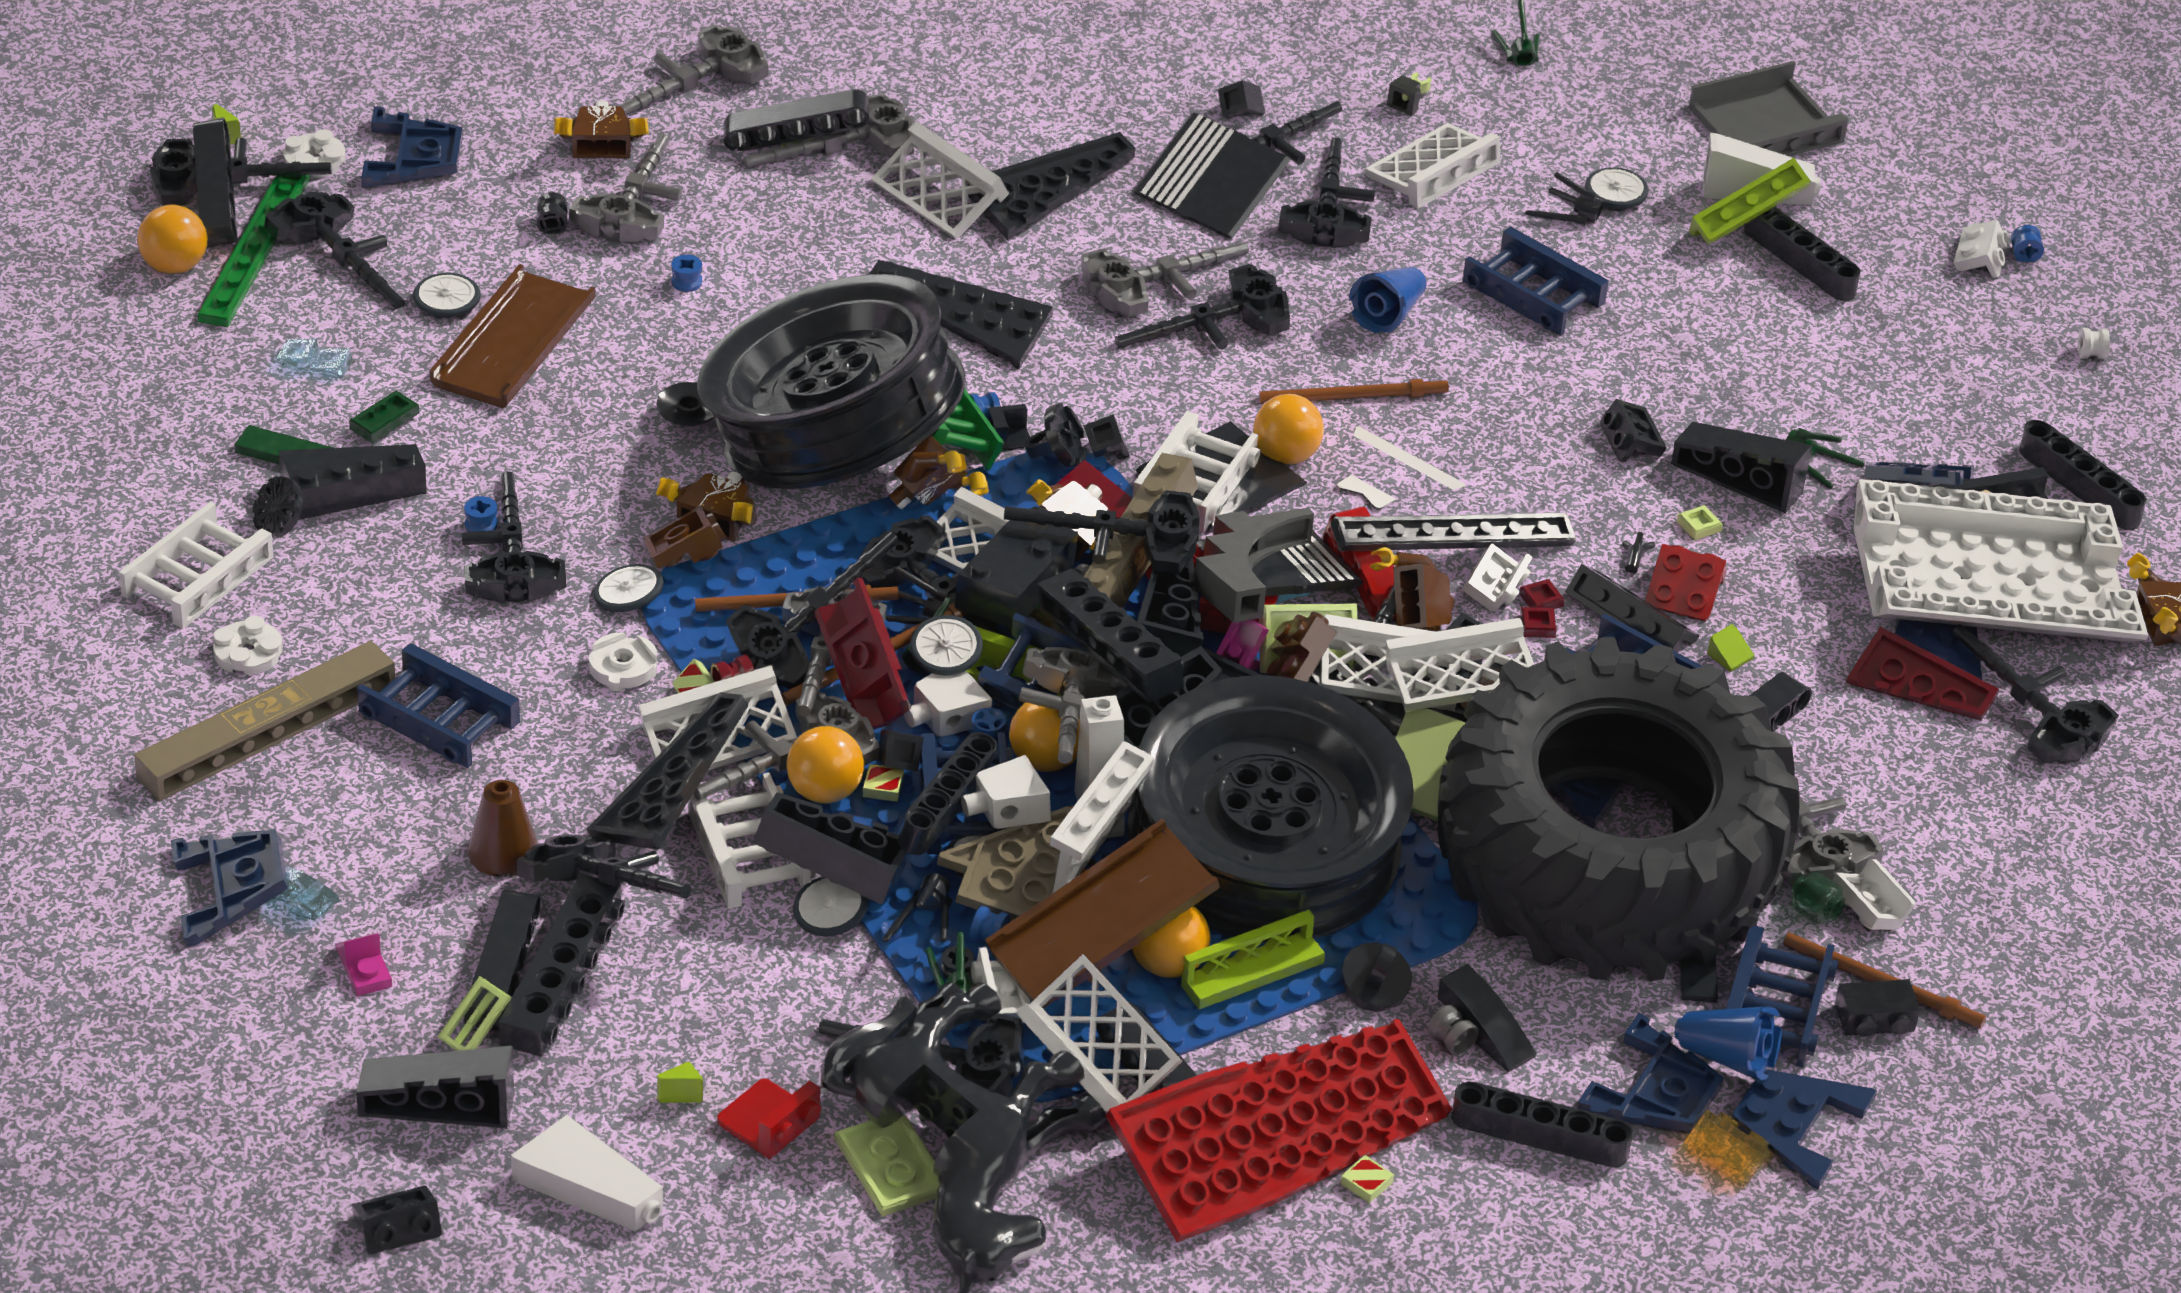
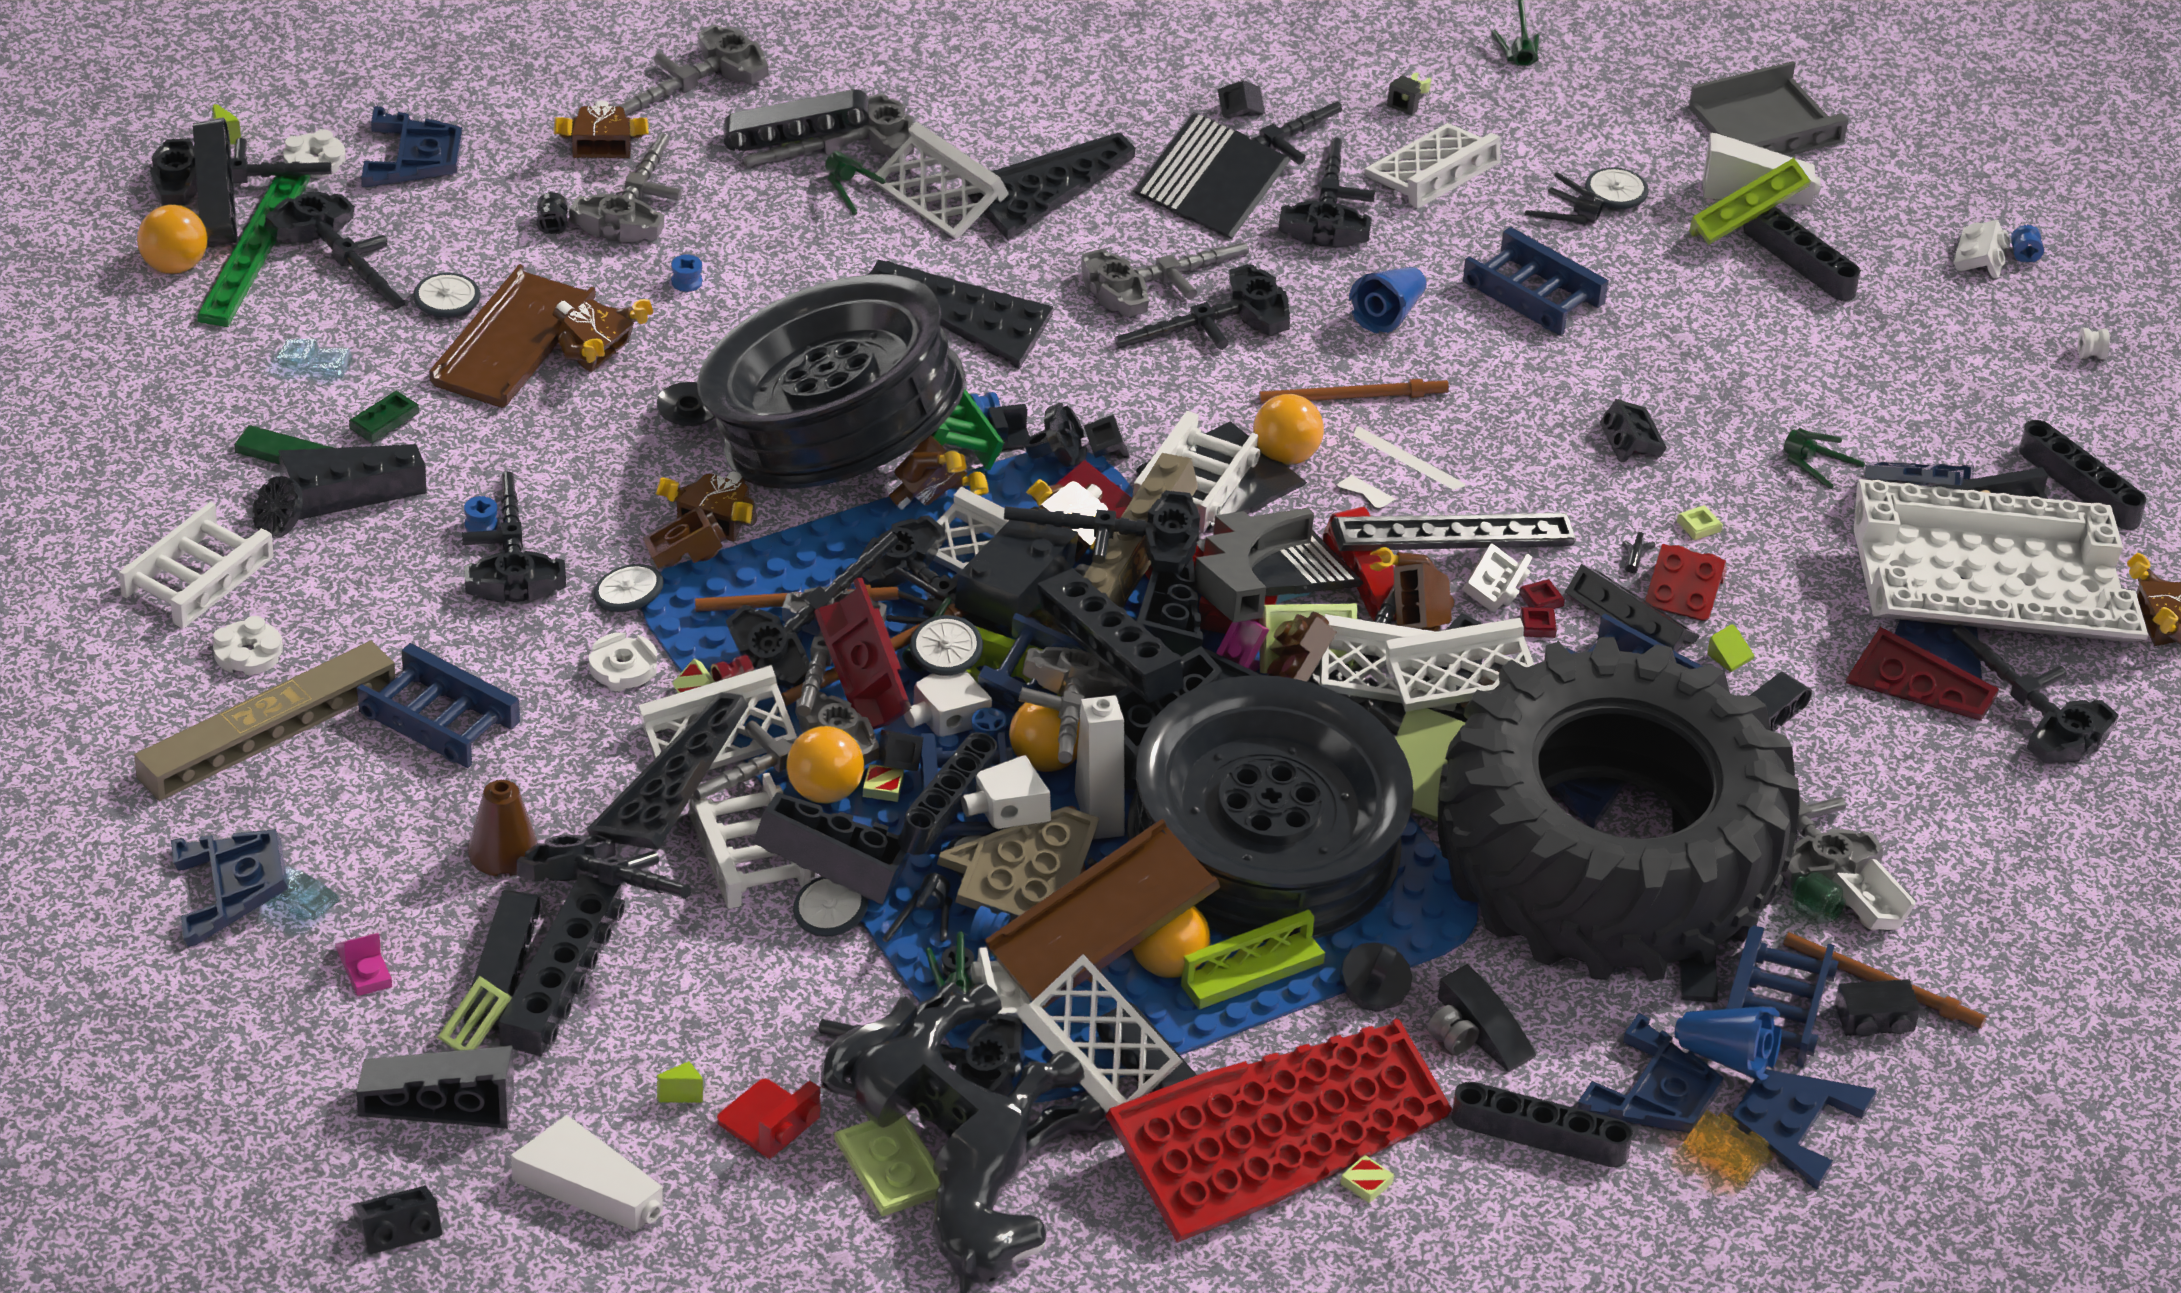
white fence [1050,741,1155,893] -> none
black wedge [1671,421,1812,514] -> none
none -> reddish brown torso [553,299,654,373]
none -> dark green plant [825,150,886,215]

